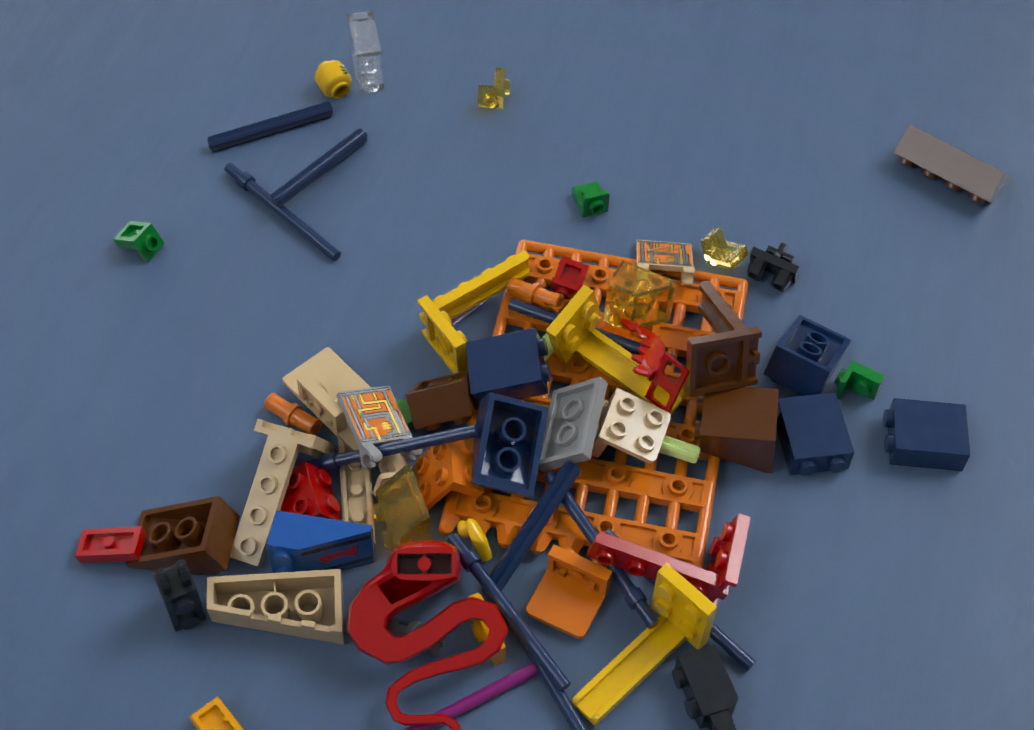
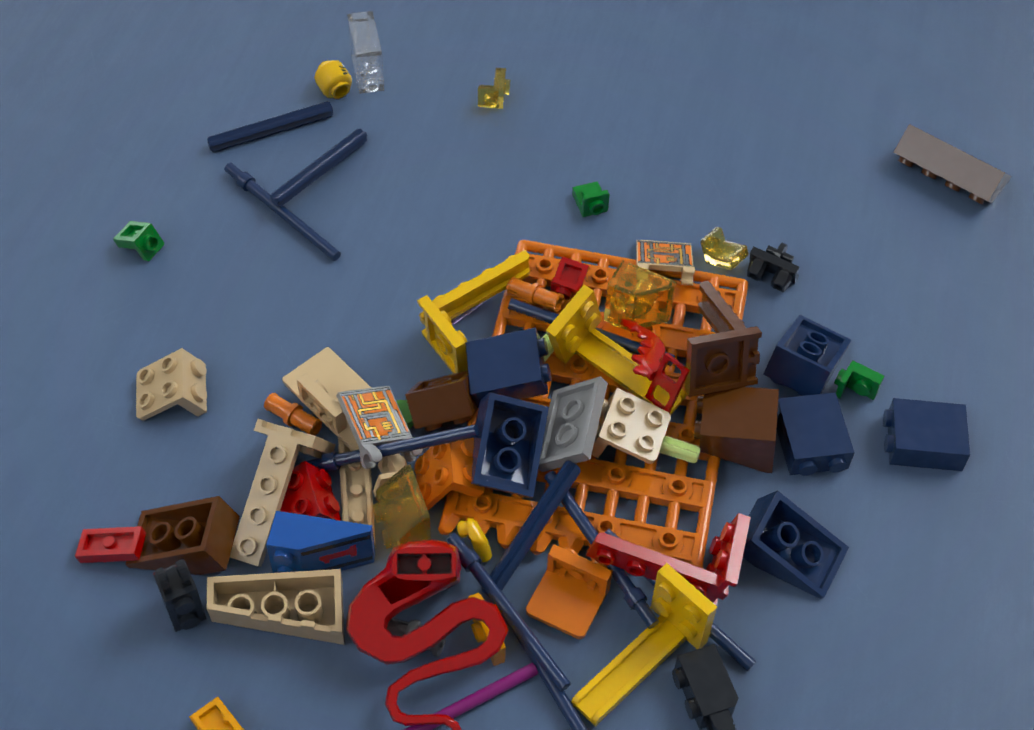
none -> tan bracket [136,348,207,421]
none -> dark blue slope [743,490,849,599]

